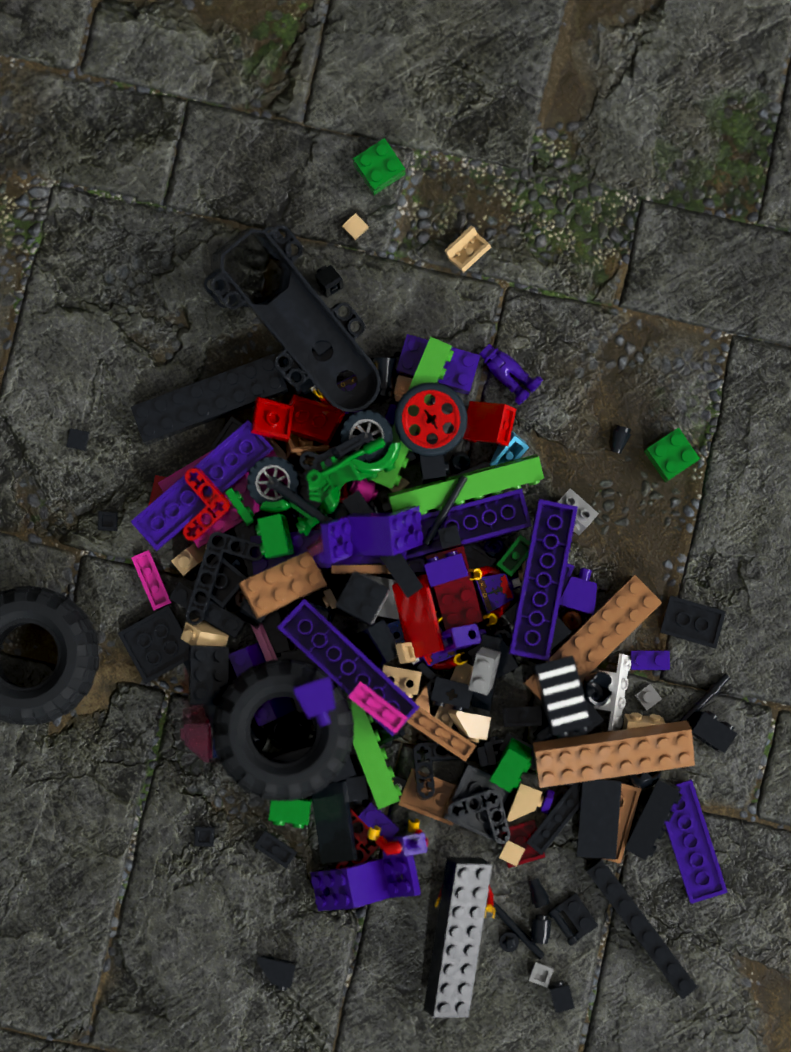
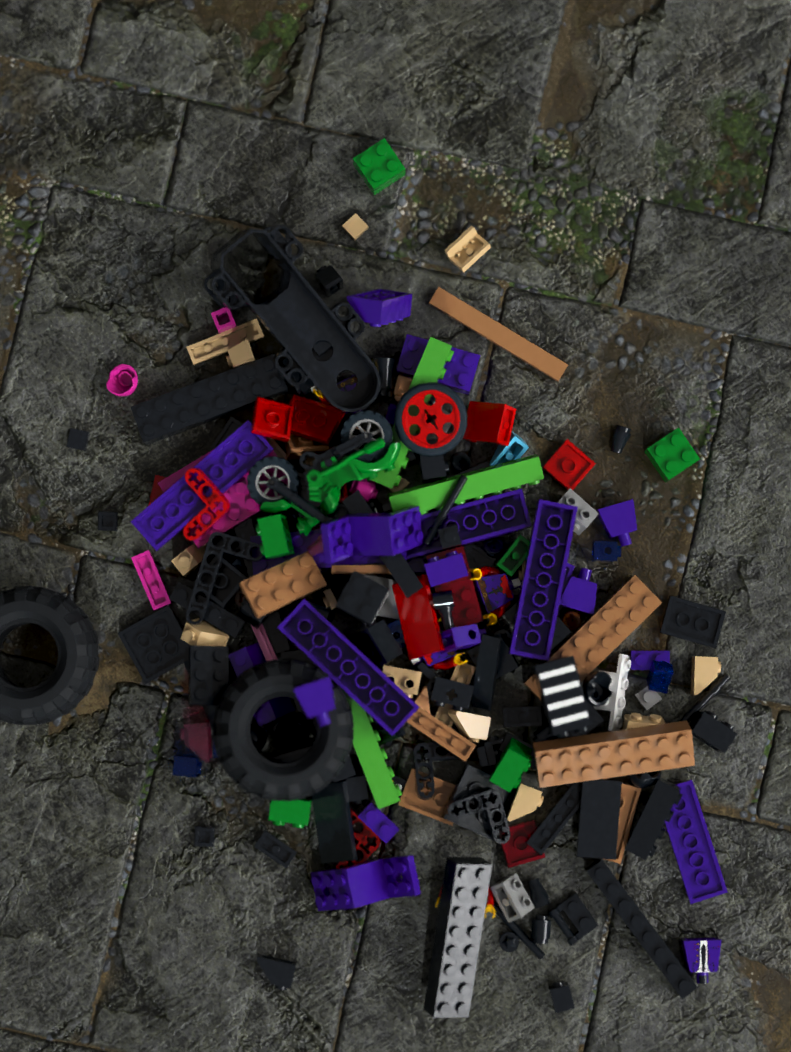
green plate [225,488,254,526] -> none
dark pink plate [348,682,407,734] -> none
torso [368,819,429,859] -> none
tan tile [395,642,416,664] -> none
light grey brick [468,647,501,695] -> none
dark purple piece [479,344,543,405] -> none
tan tile [499,841,525,867] -> none
light grey plate [528,961,554,987] -> none
dark purple tile [541,789,554,814] -> none
none -> dark pink hair [106,364,138,397]
none -> clear blue brick [172,755,203,778]
none -> tan plate [186,318,264,366]
none -> dark pink brick [211,307,237,333]
none -> tan slope [226,339,255,368]
none -> dark purple slope [347,289,412,327]
none -> medium nougat tile [429,287,568,382]
none -> black pin [432,590,455,630]
none -> light grey brick [490,873,535,922]
none -> red plate [542,439,596,490]
none -> clear blue brick [593,541,621,562]
none -> dark purple torso [597,499,637,547]
none -> clear blue brick [646,660,674,694]
none -> dark purple torso [681,937,721,984]
none -> tan slope [691,656,721,695]

